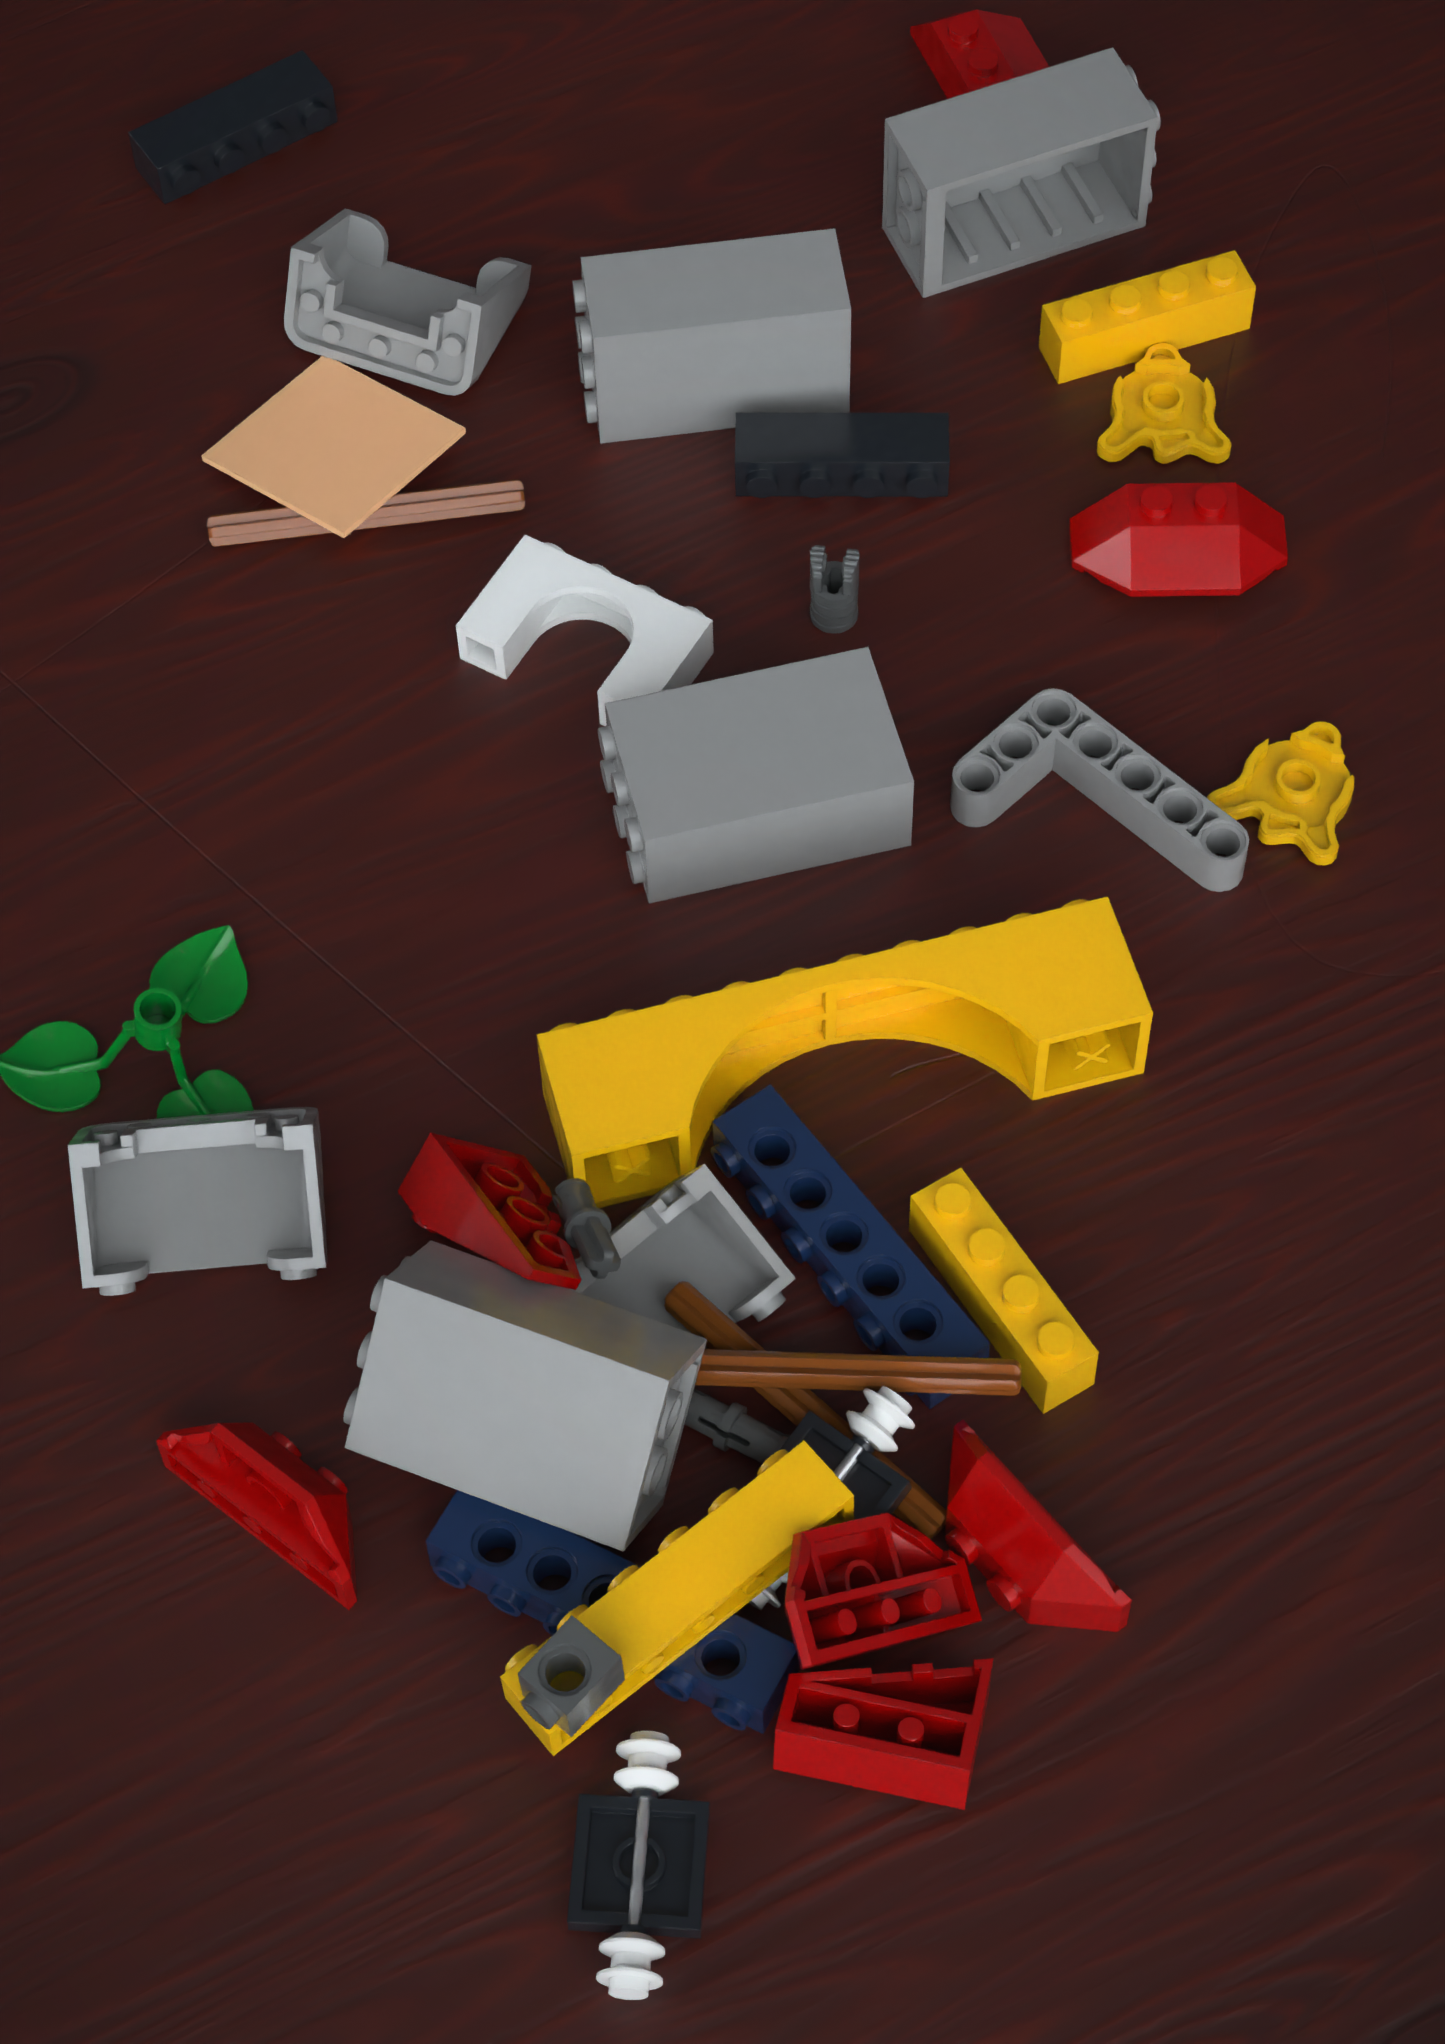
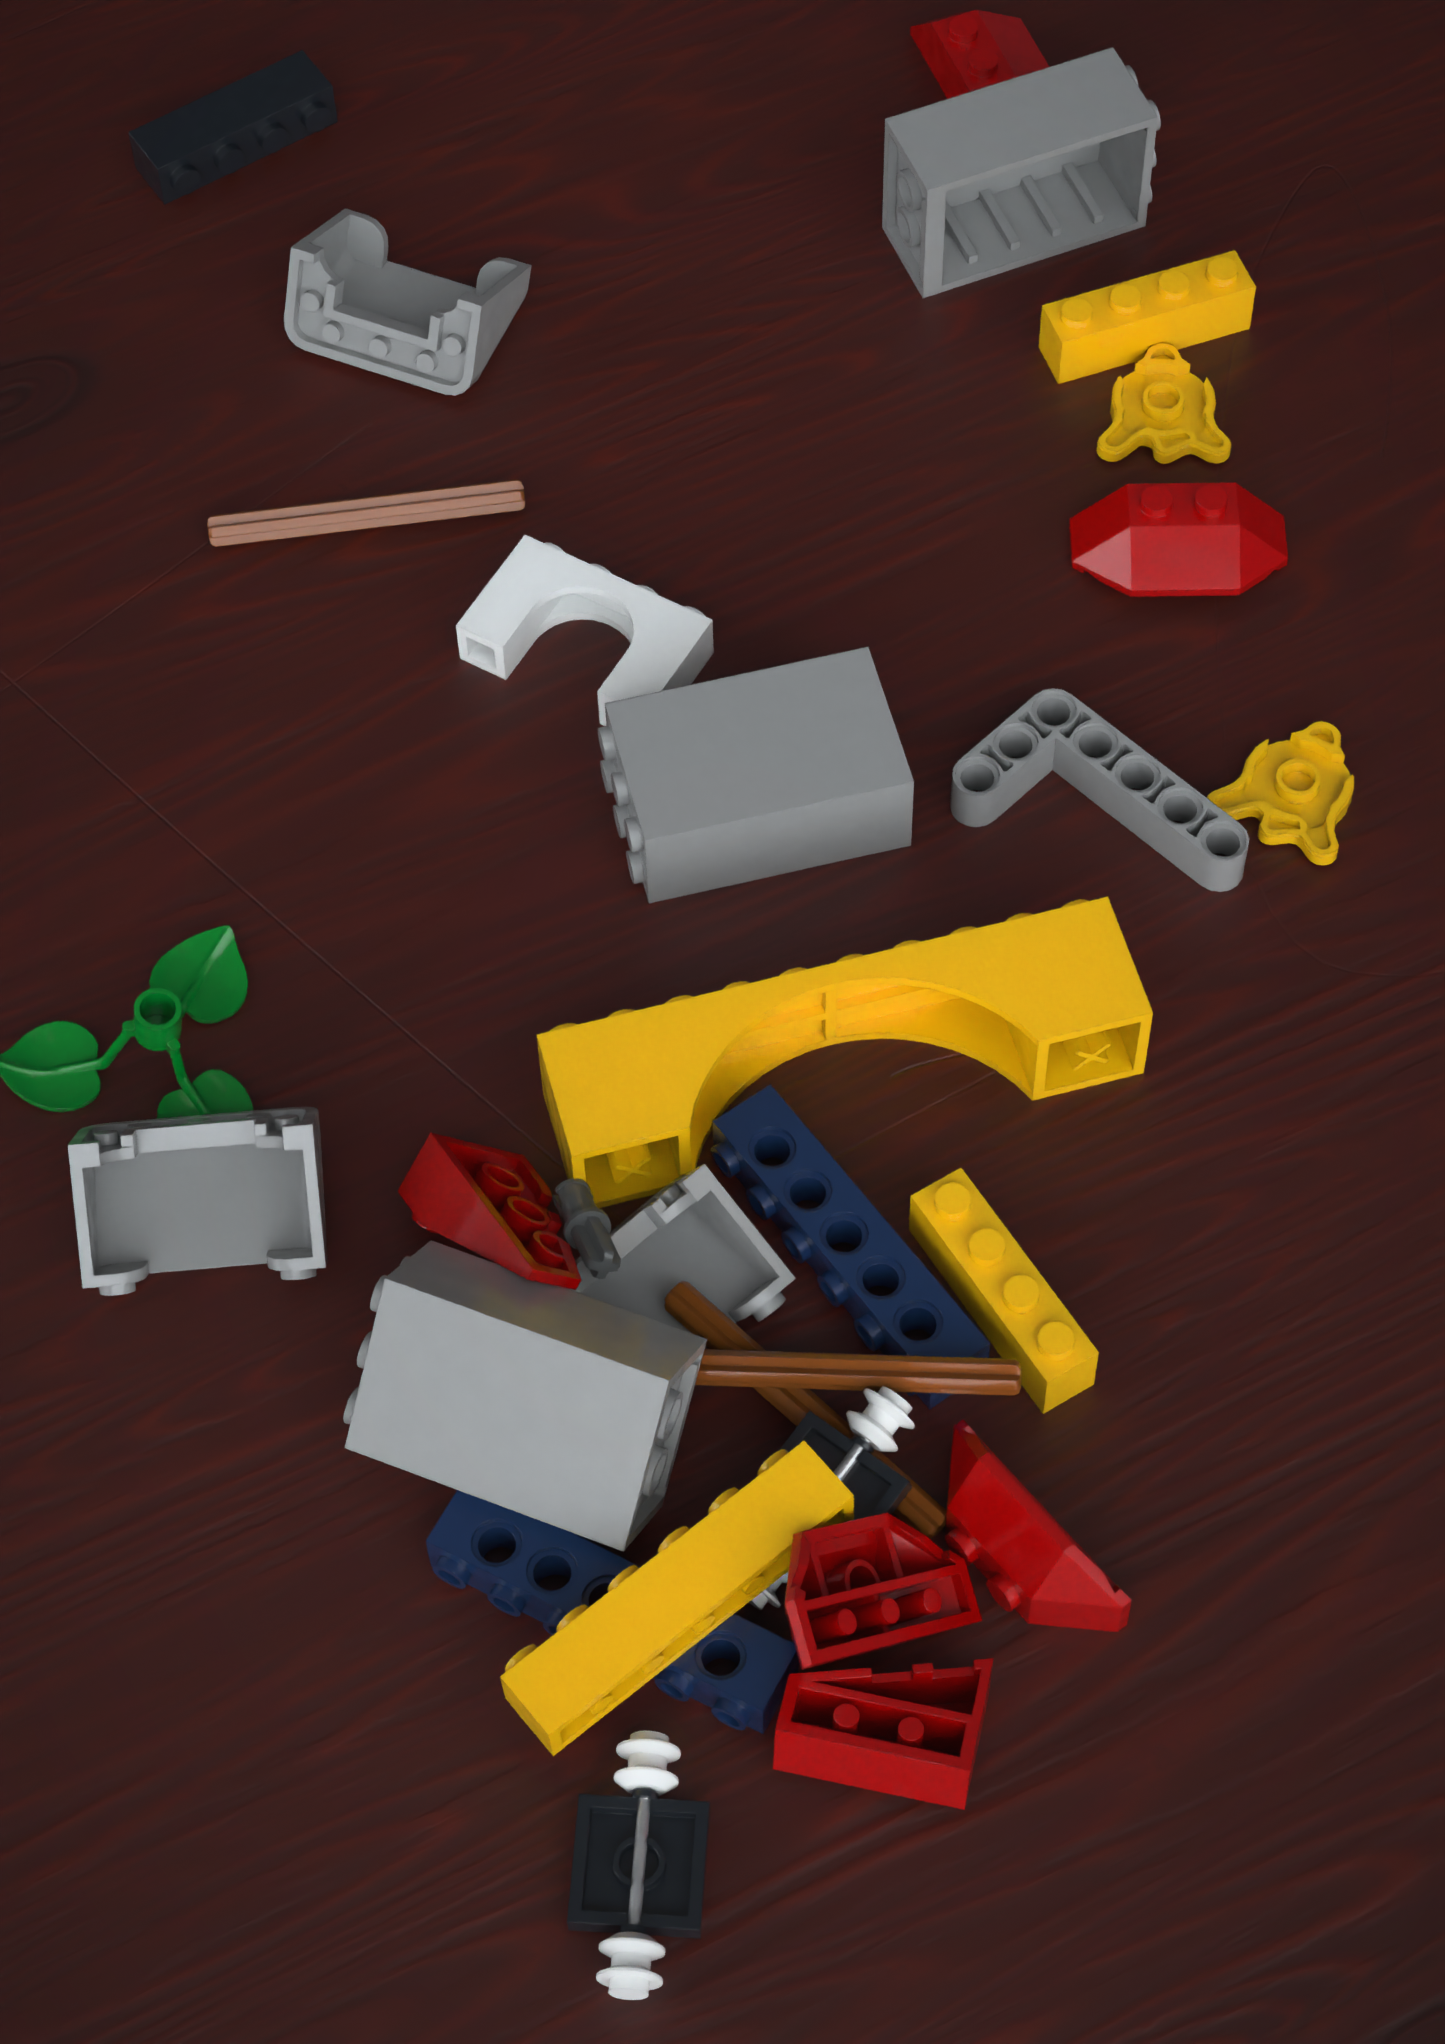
red wedge [156,1422,357,1610] -> none
light nougat piece [202,356,466,538] -> none
dark grey brick [517,1616,625,1737] -> none
light grey container [572,228,851,444] -> none
dark grey pin [684,1388,790,1464] -> none
black brick [735,412,950,498] -> none
dark grey hinge [810,545,859,634] -> none

